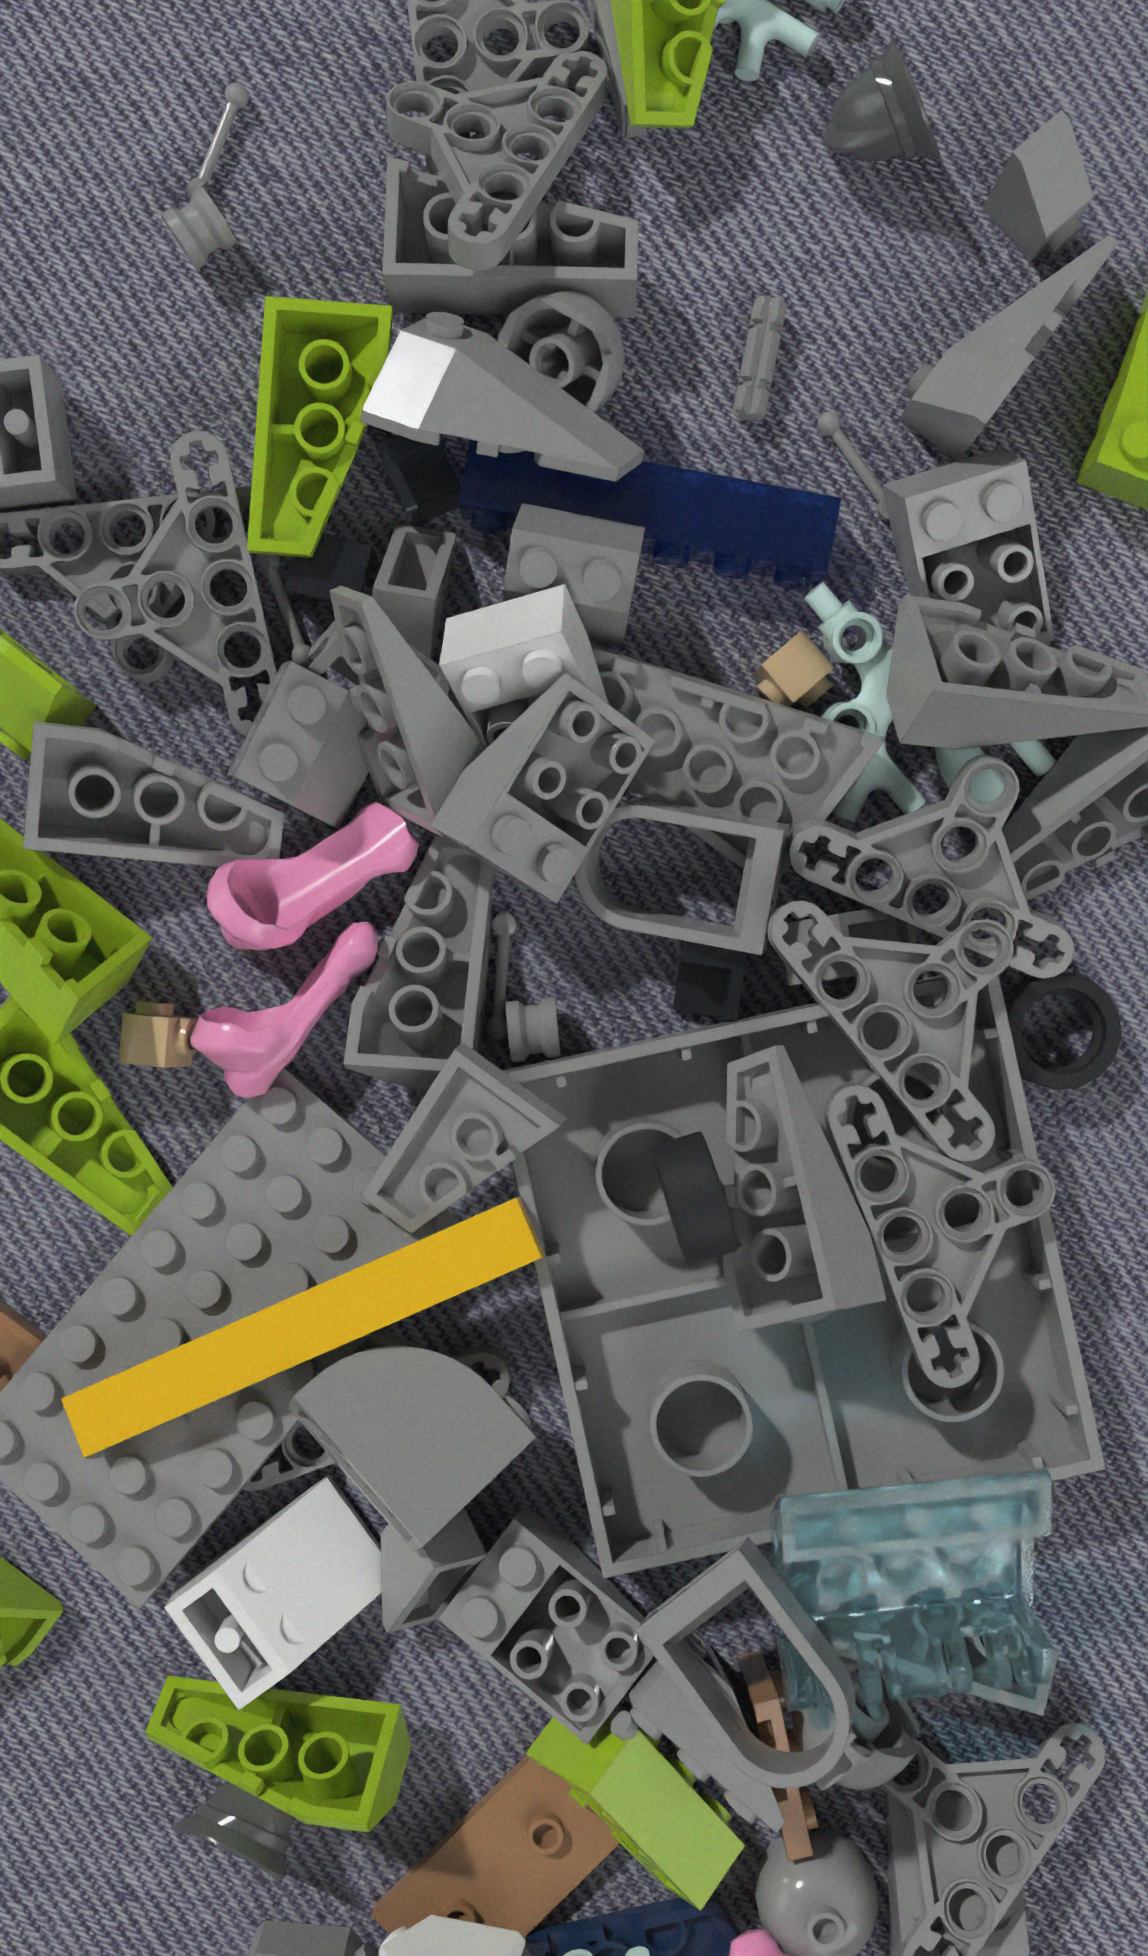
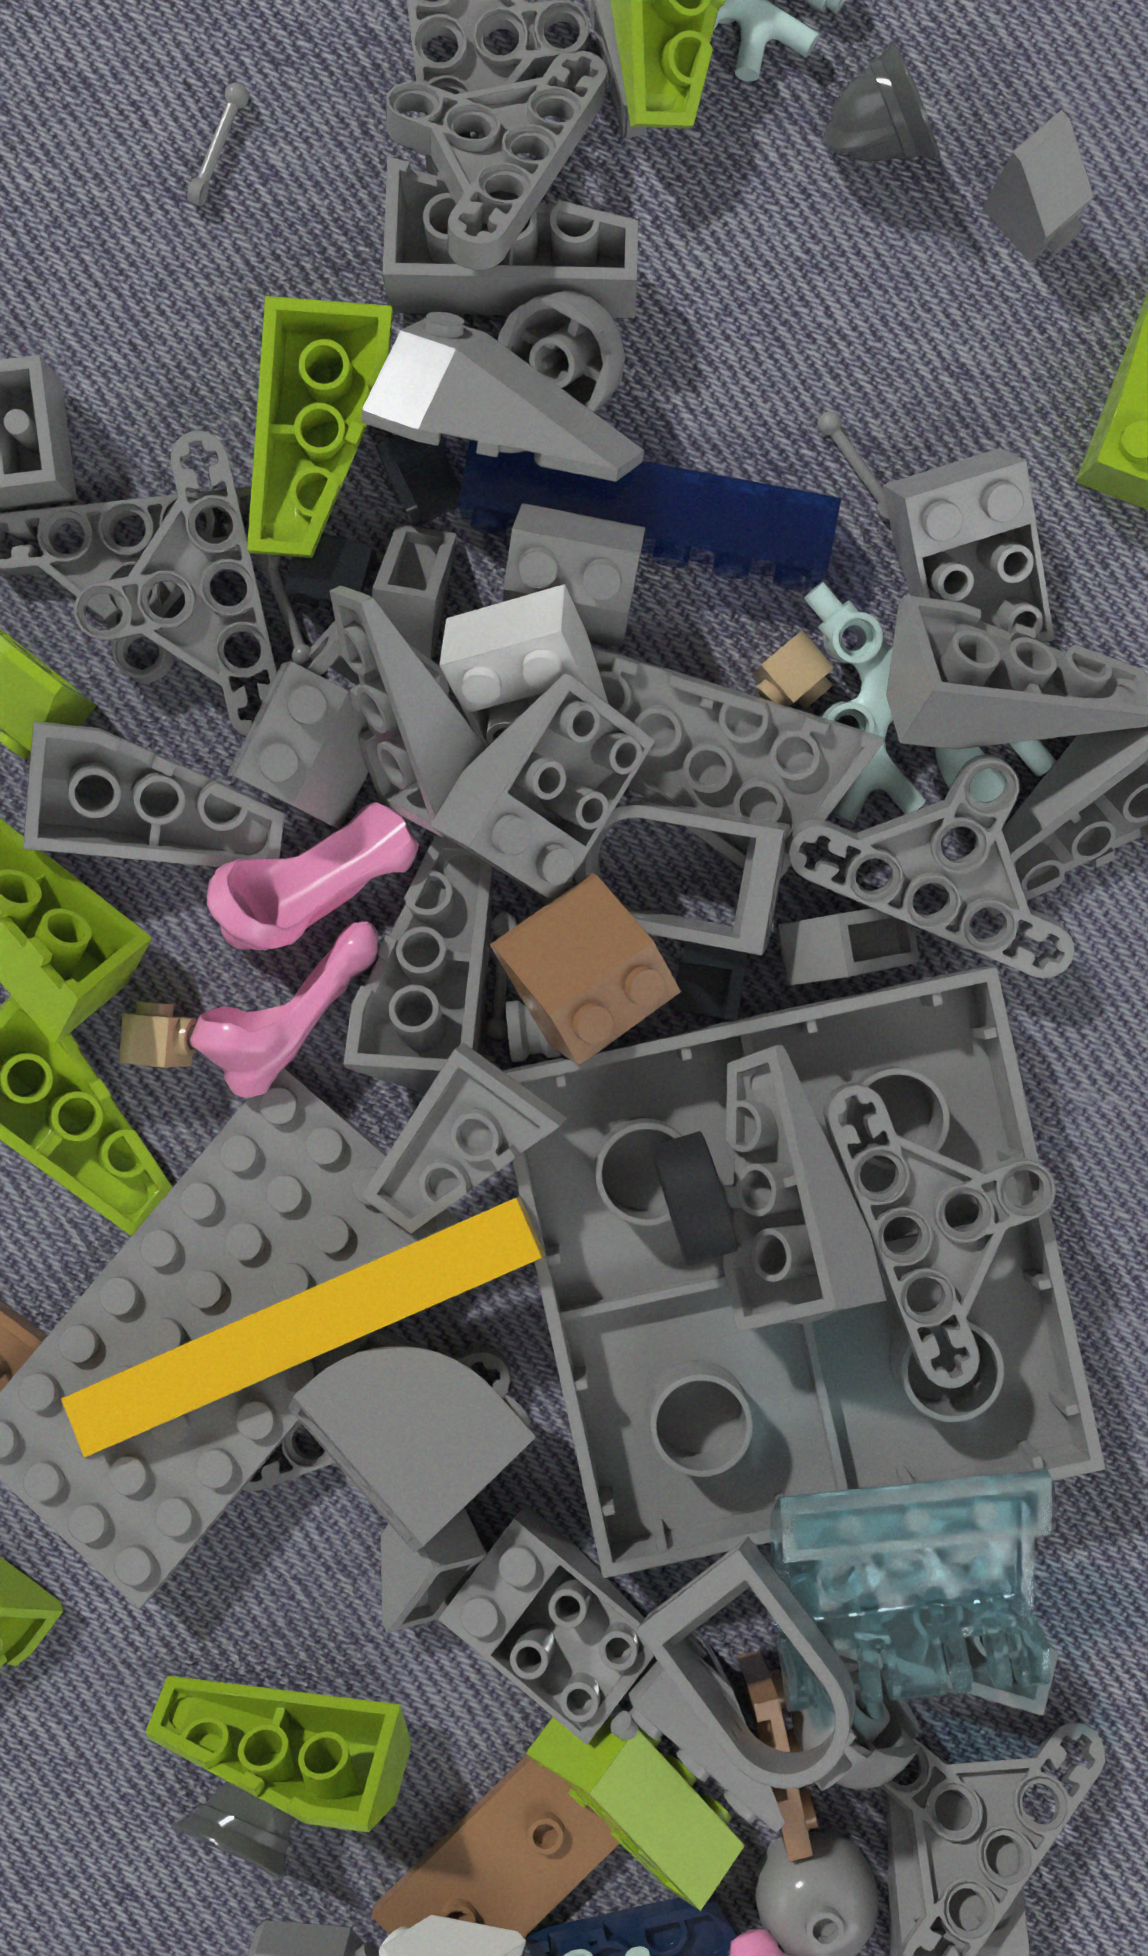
light grey wheel [161,186,238,270] -> none
white slope [164,1475,382,1710] -> none
light grey axle [732,295,787,421] -> none
light grey beam [767,901,1014,1162] -> none
light grey wedge [900,235,1119,461] -> none
black tyre [1004,972,1122,1090] -> none
none -> medium nougat slope [490,873,681,1066]

